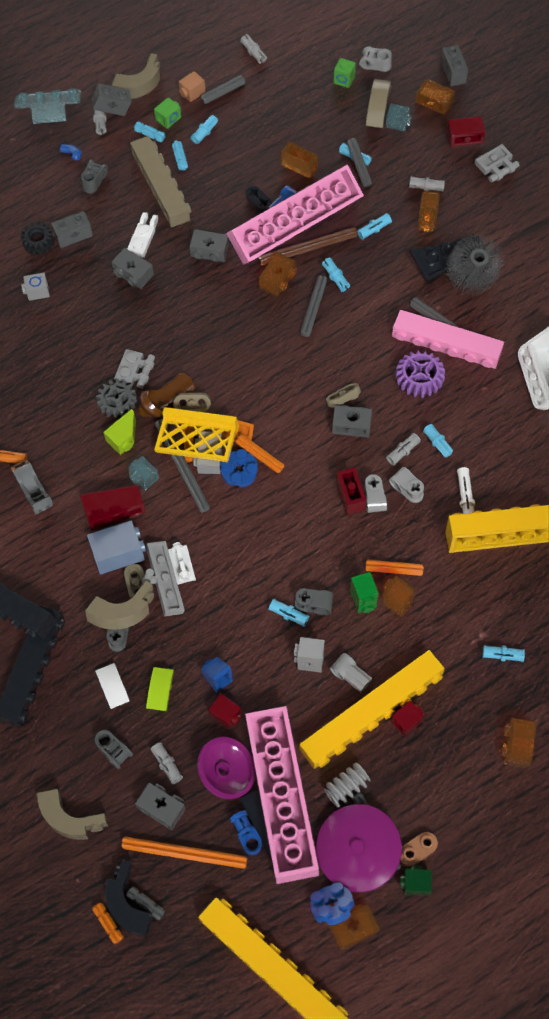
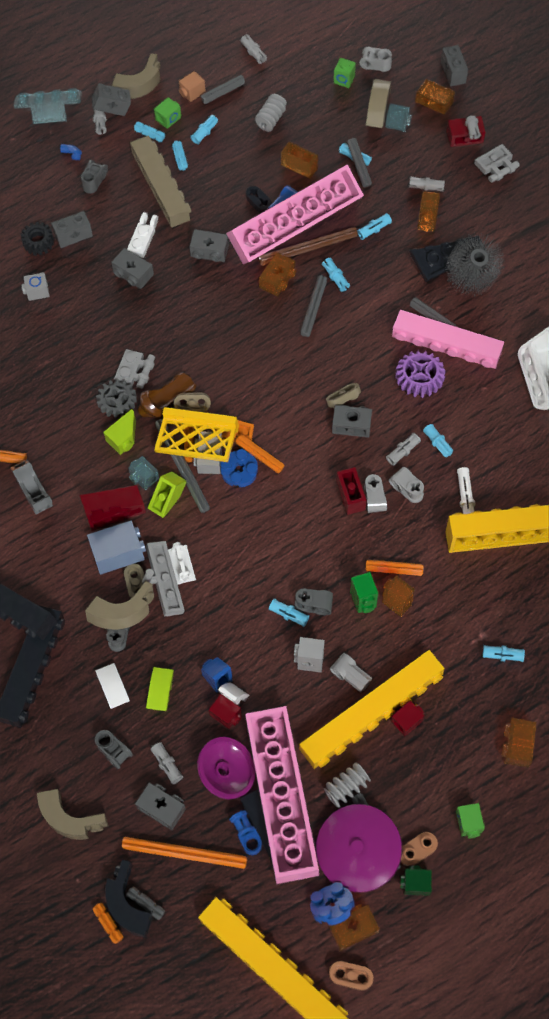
none -> lime slope [148,471,187,518]
none -> white slope [218,682,249,705]
none -> light grey piece [255,94,287,132]
none -> nougat plate [329,961,373,991]
none -> bright green brick [456,803,485,838]
none -> light grey pin [465,116,481,139]

